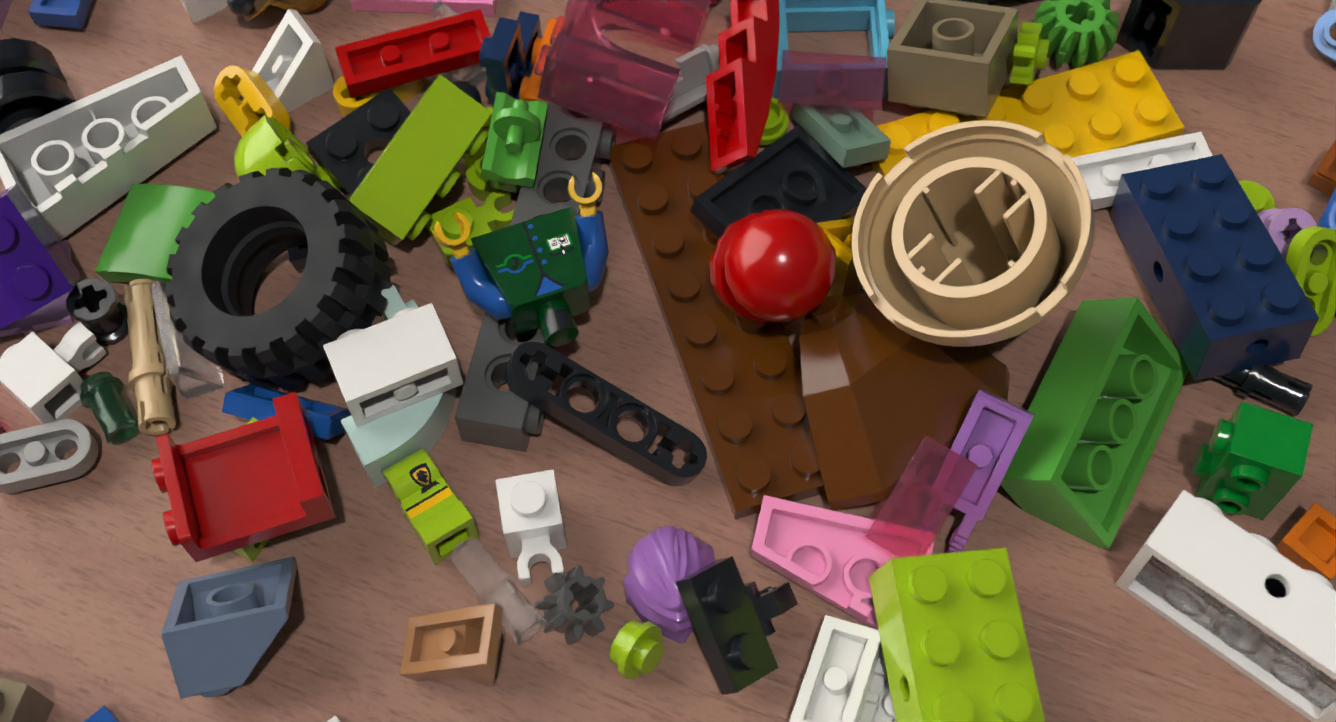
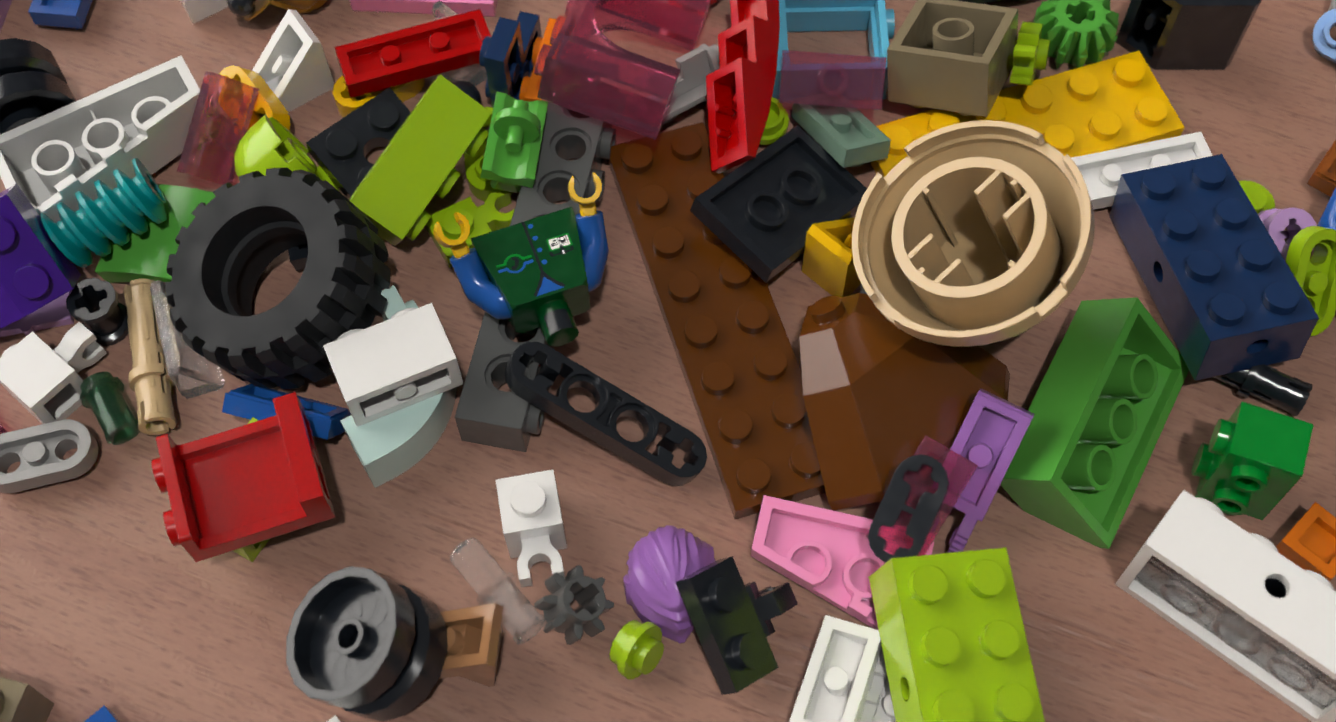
sand blue slope [161,556,297,699] -> none
lime leg [381,448,480,565] -> none
red tile [709,209,836,322] -> none
none -> teal piece [40,158,167,268]
none -> plate [177,71,259,185]
none -> black wheel [286,566,448,722]
none -> black beam [868,454,950,562]

